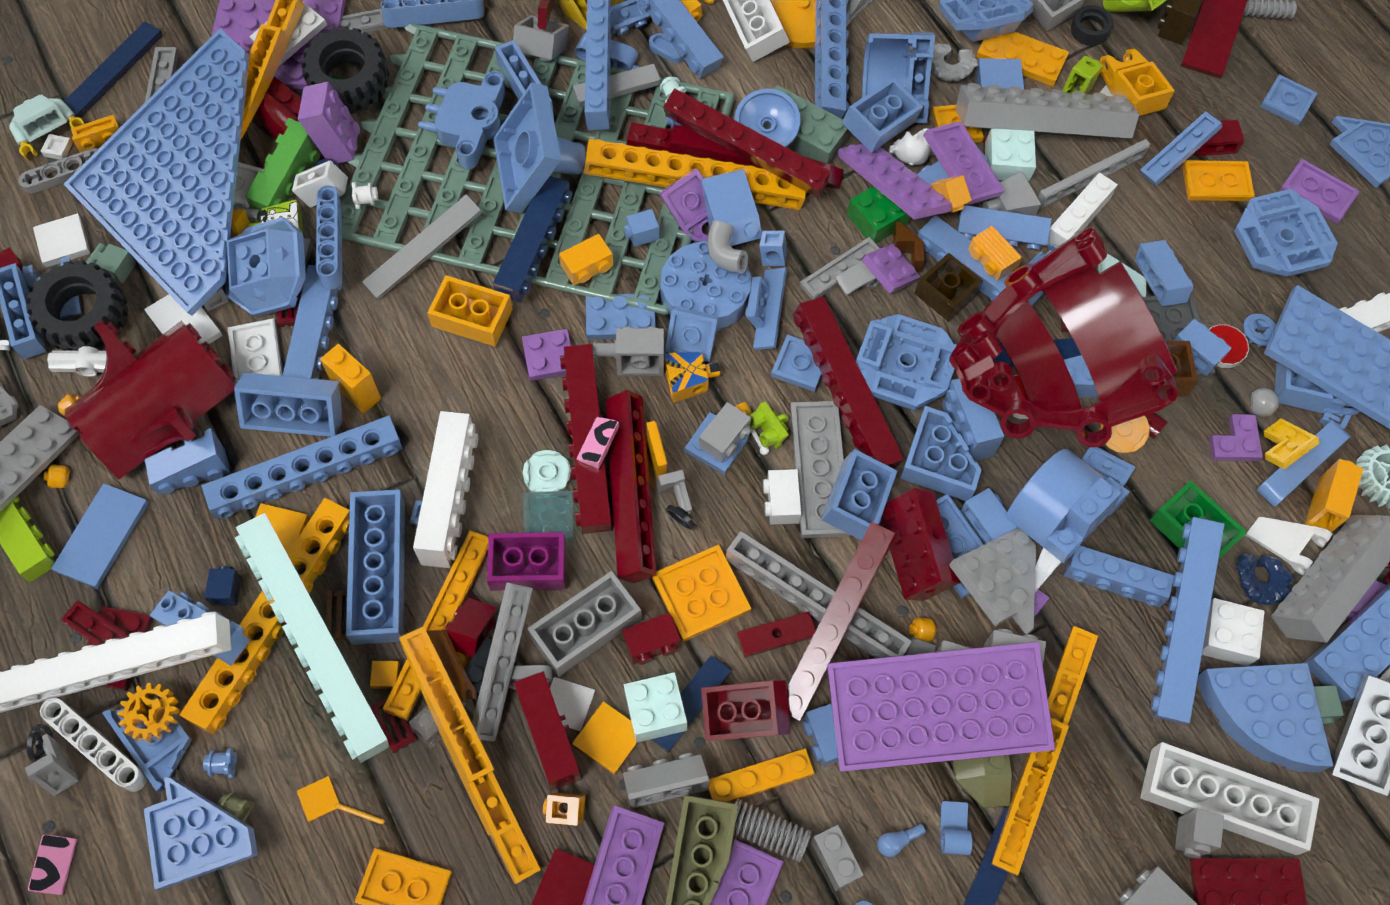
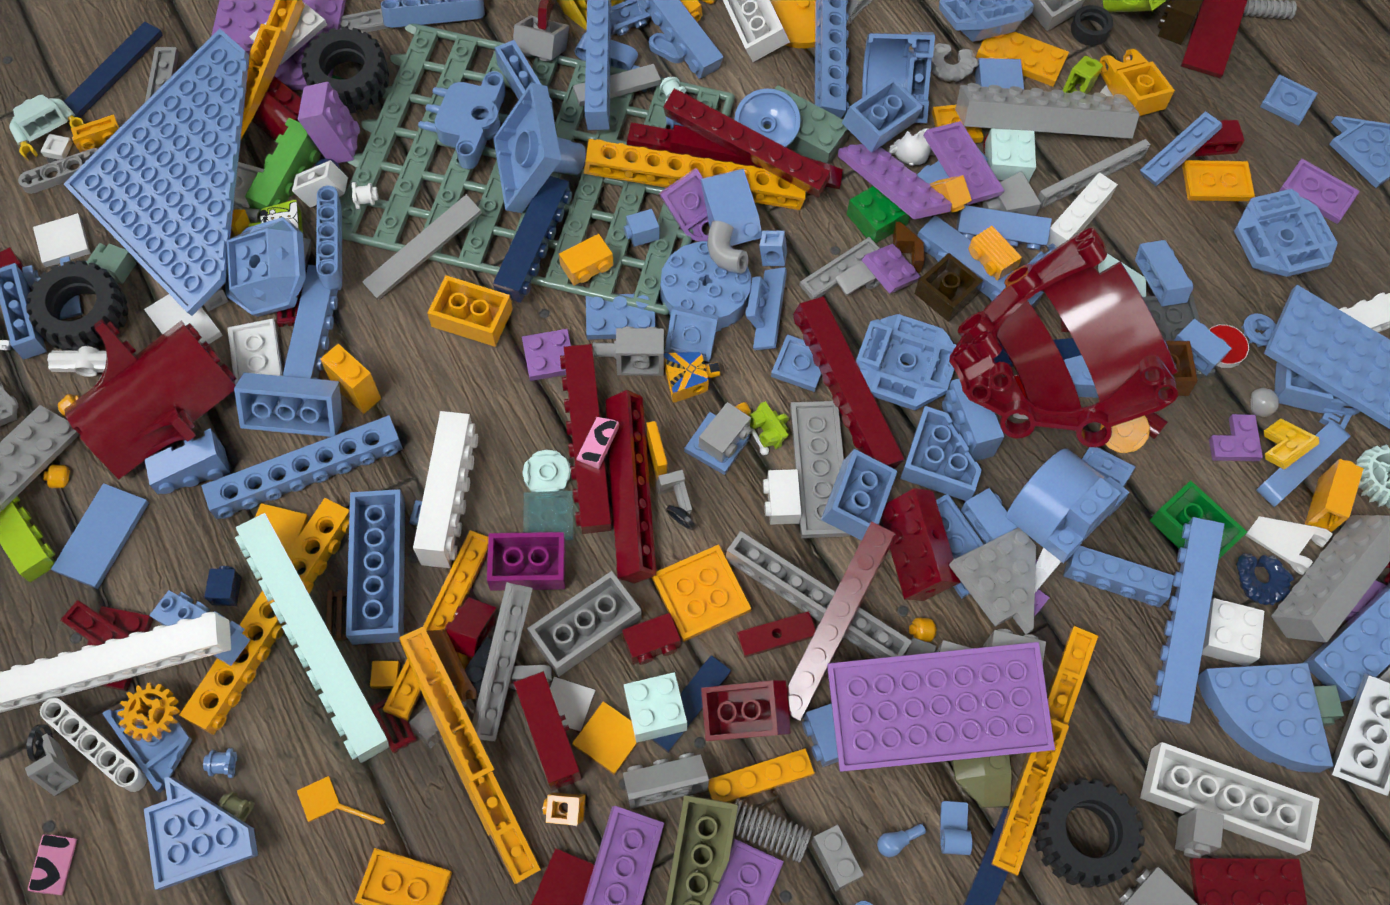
none -> black tyre [1033,778,1145,888]

